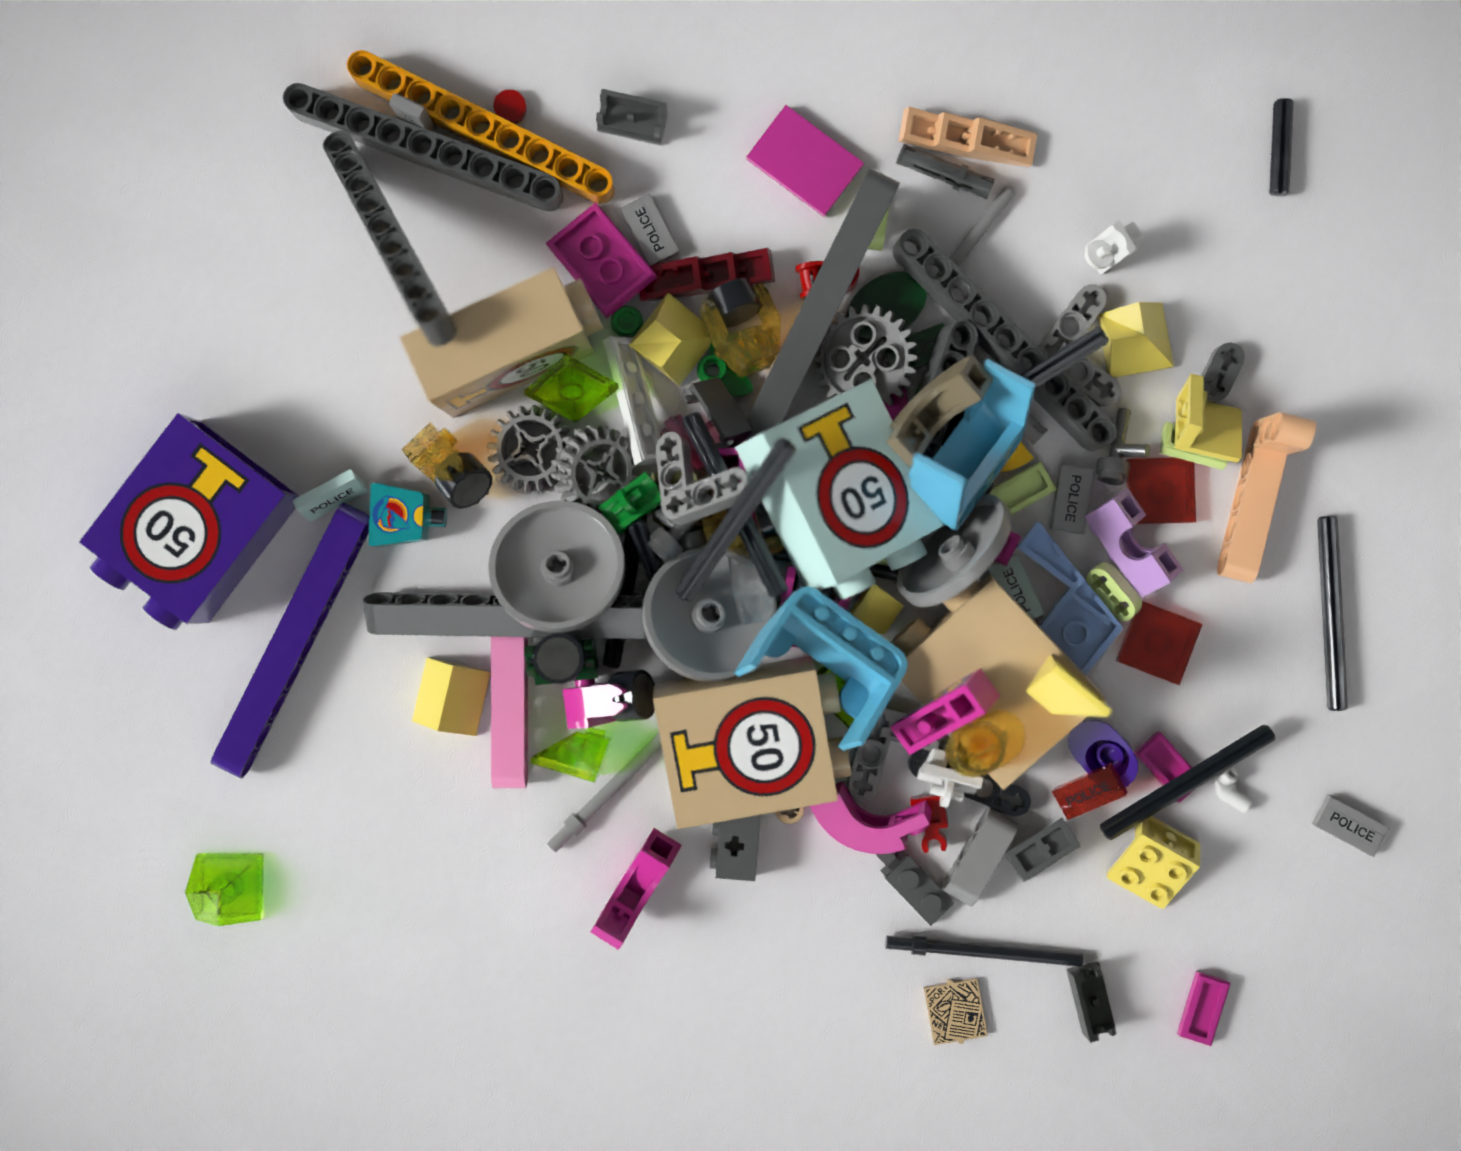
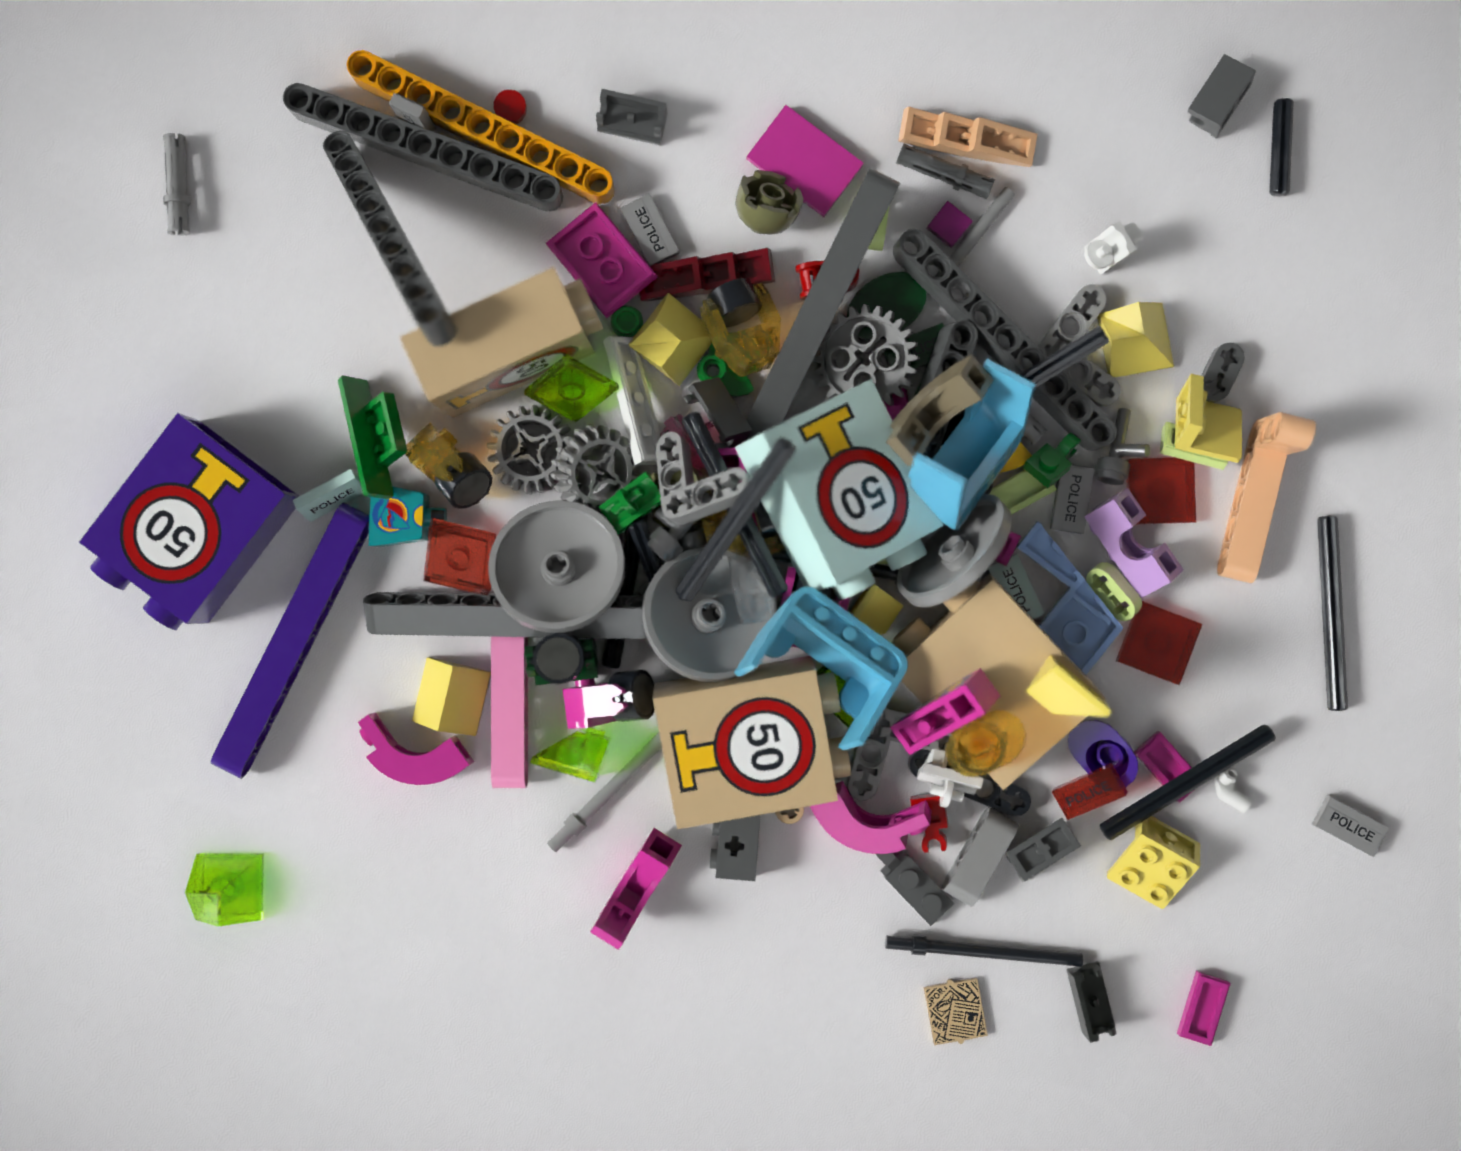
none -> light grey pin [163,133,191,236]
none -> green bracket [338,375,408,499]
none -> dark pink arch [358,712,474,785]
none -> clear red tile [423,518,496,596]
none -> olive cylinder [735,170,804,235]
none -> magenta tile [926,201,973,249]
none -> green plate [1023,432,1081,489]
none -> dark grey hinge [1188,54,1256,138]

